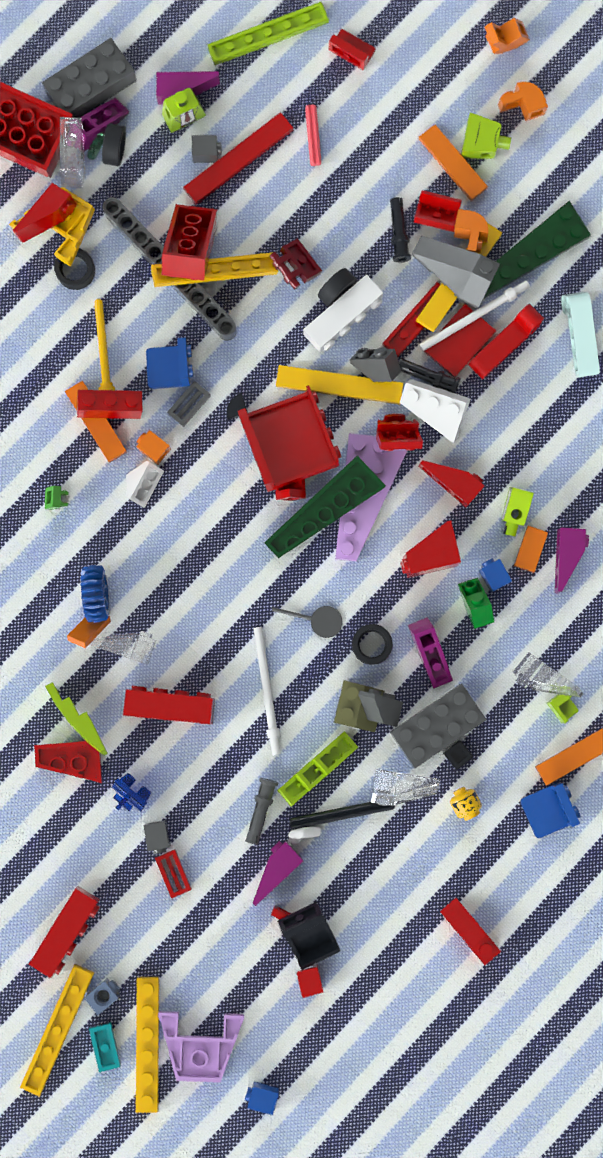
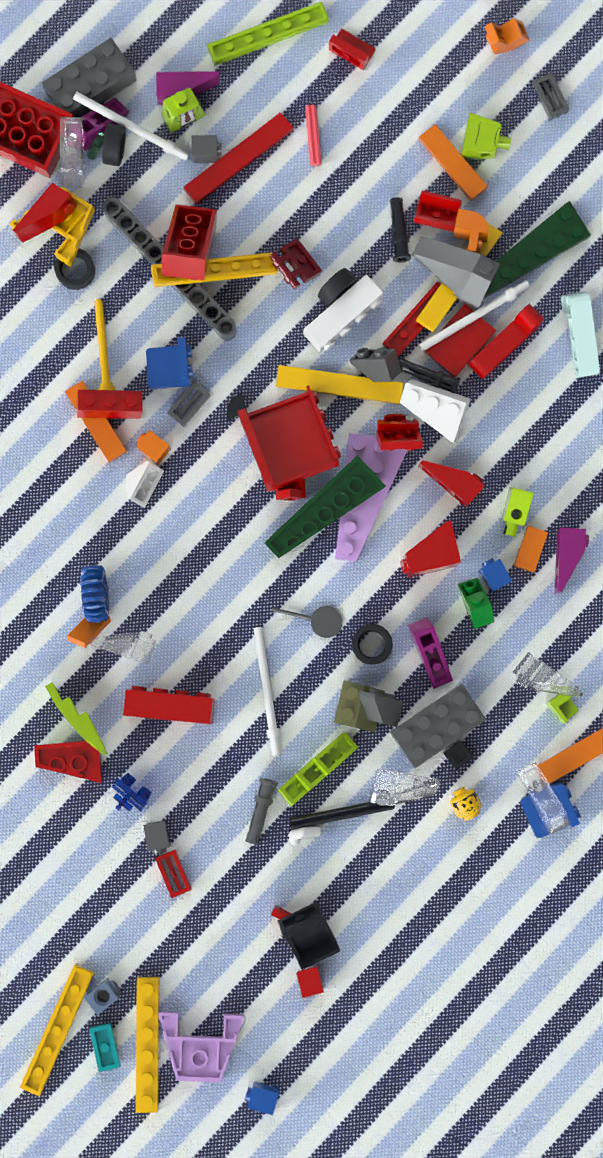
red brick [28,886,100,978] -> none
bright green tile [45,486,69,510] -> none
magenta slope [253,841,303,906] -> none
red slope [440,898,501,965] -> none
orange brick [498,82,548,121] -> none
none -> white bar [73,92,189,161]
none -> clear slope [517,762,569,834]
none -> dark grey tile [532,73,569,120]

